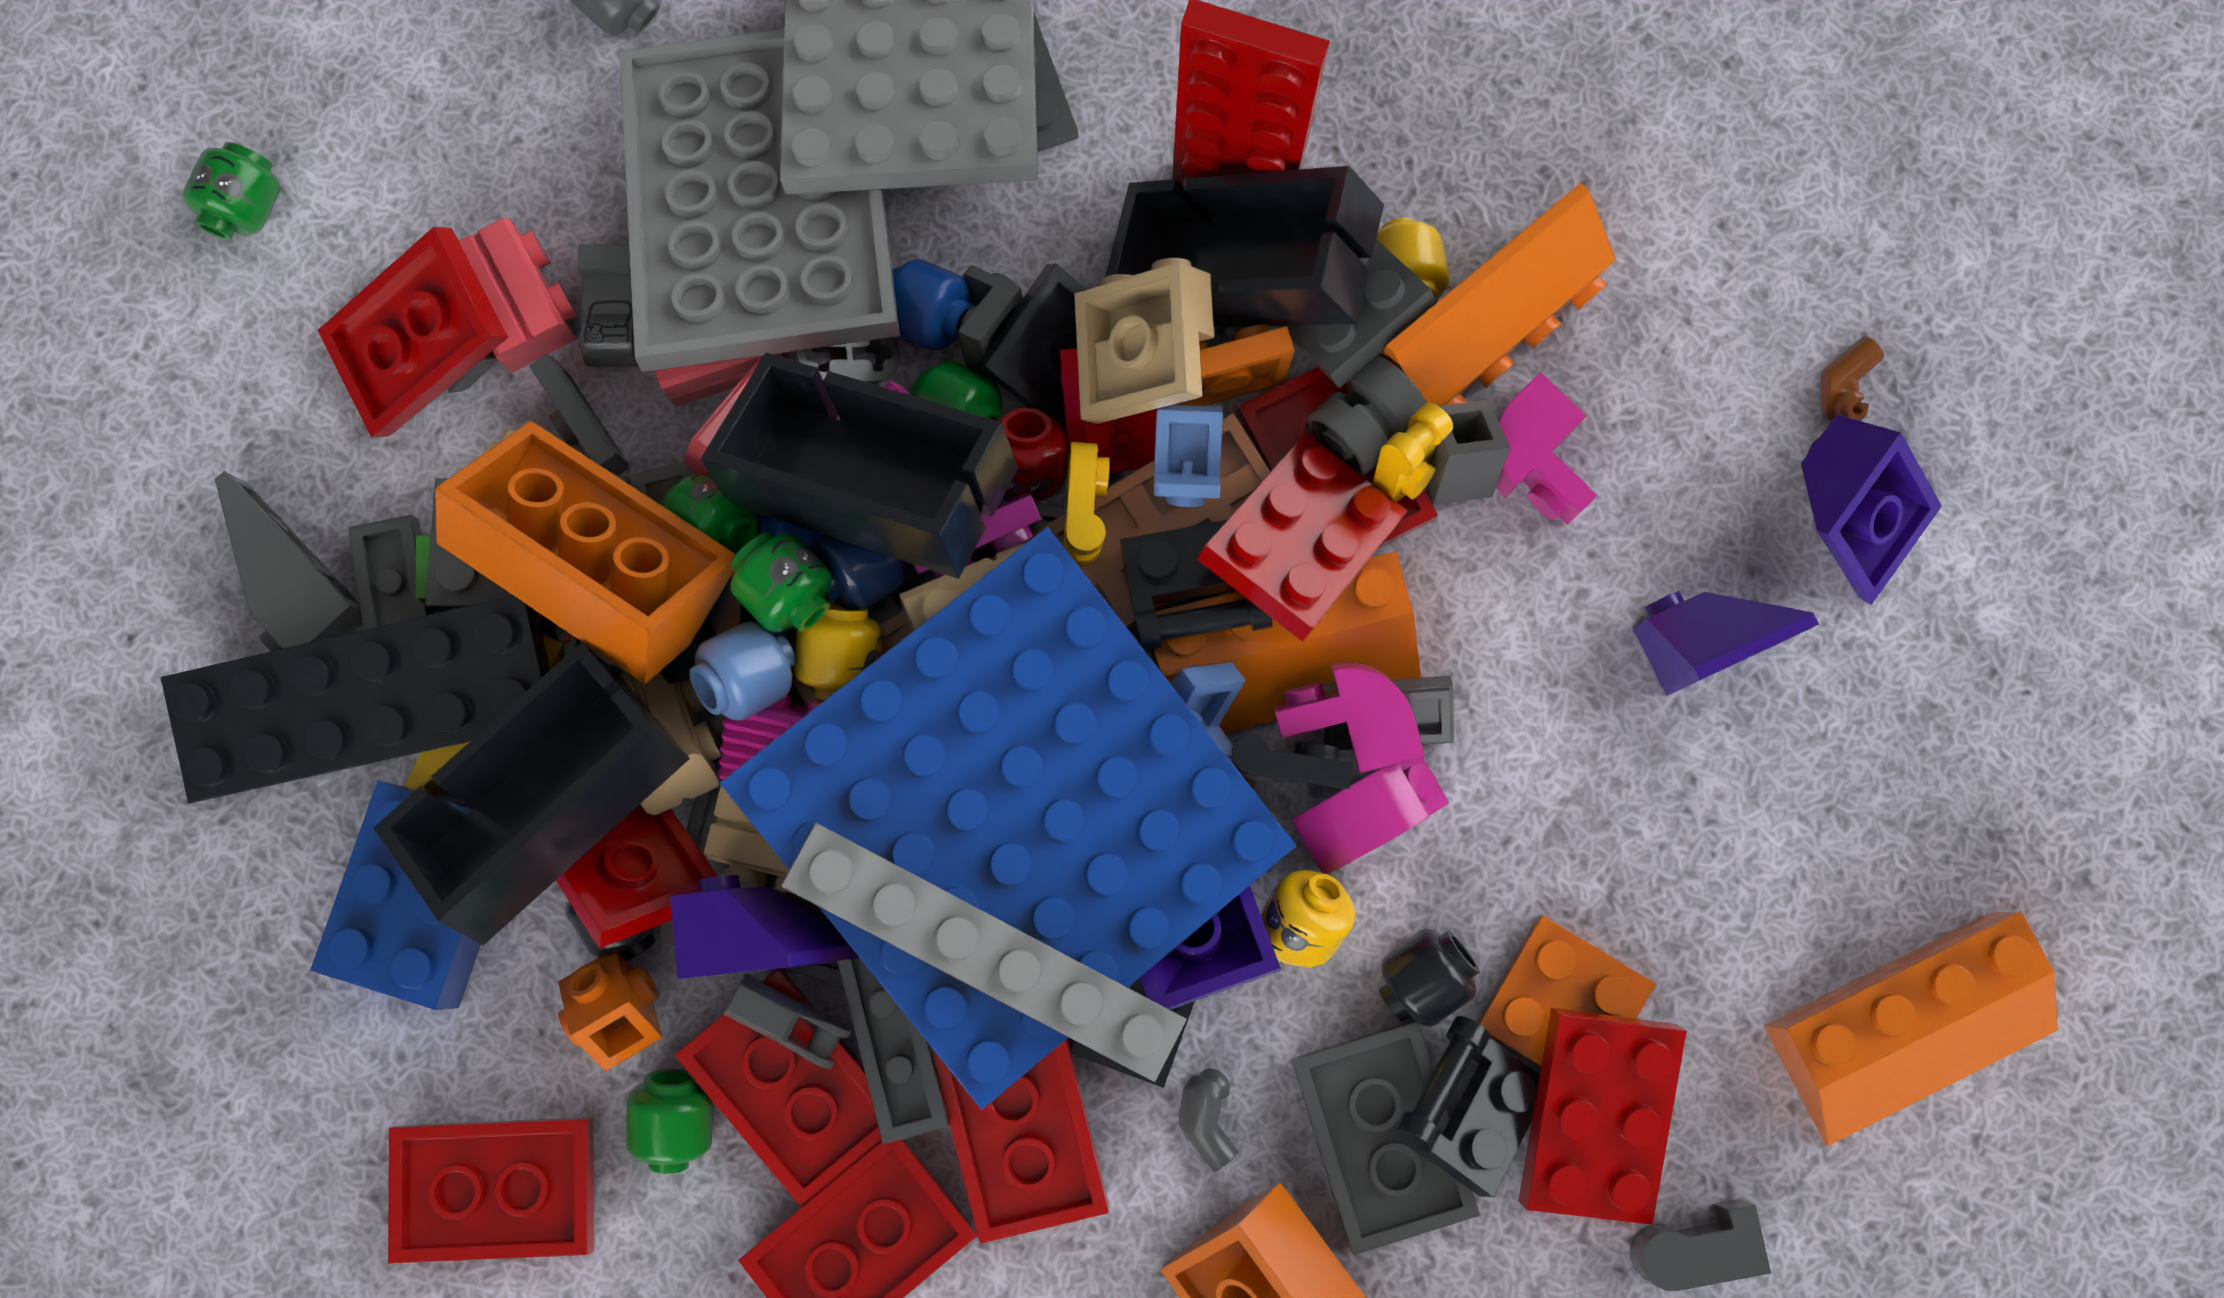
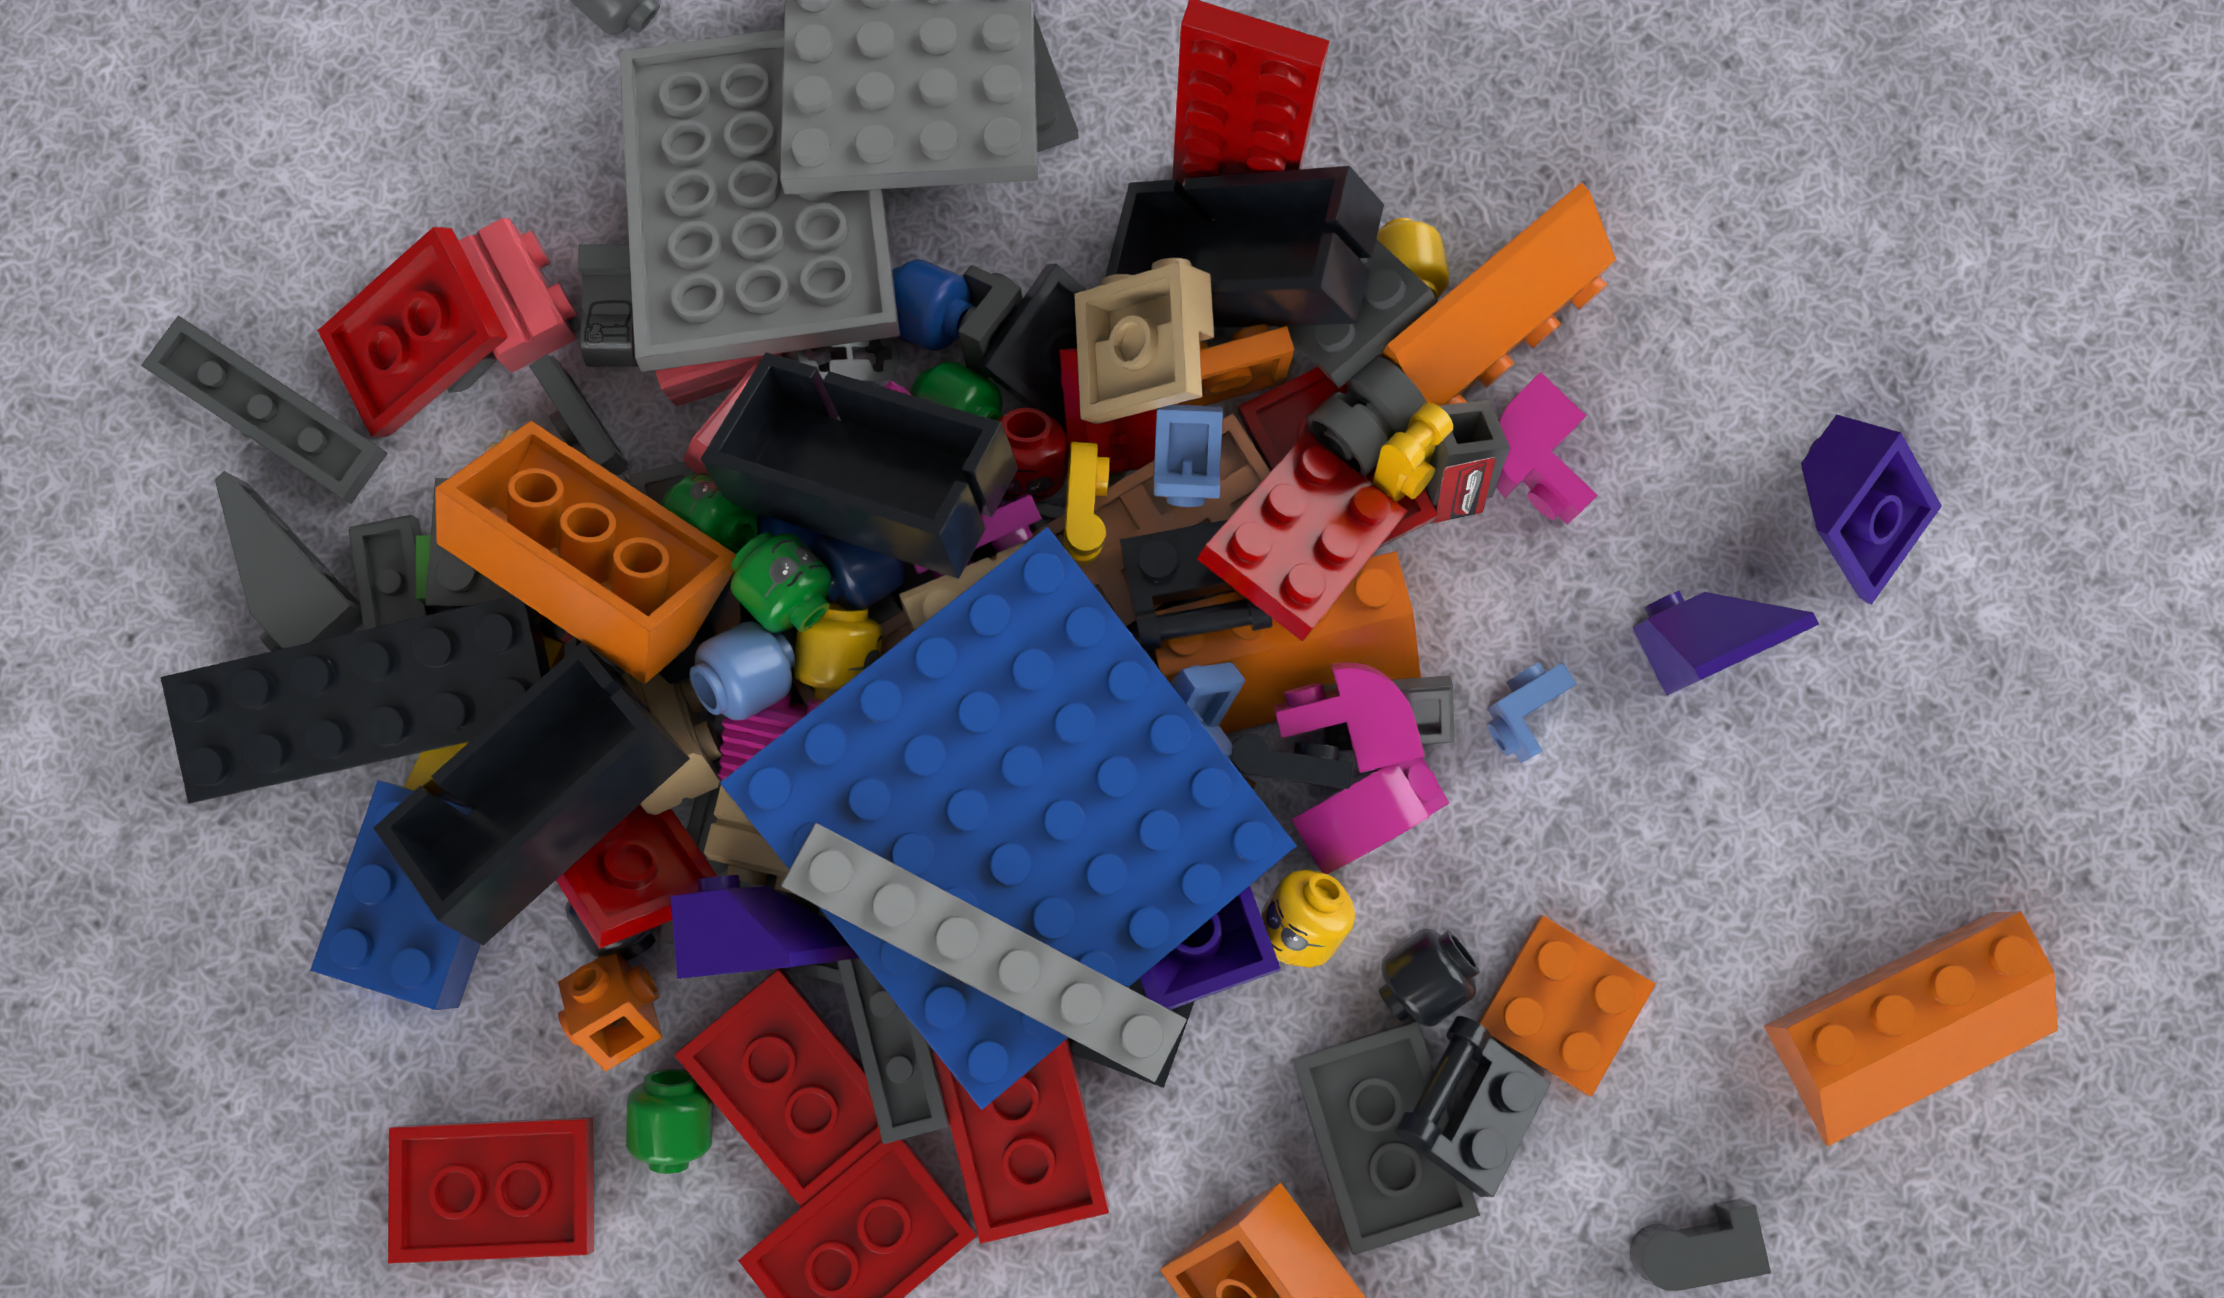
green head [182,142,281,241] -> none
dark grey bar [724,974,852,1069] -> none
dark grey arm [1179,1068,1239,1172] -> none
red plate [1518,1008,1687,1225] -> none
dark orange arm [1821,336,1884,421] -> none
none -> dark grey plate [141,315,388,504]
none -> sticker [1434,457,1495,523]
none -> medium blue bracket [1487,662,1577,763]

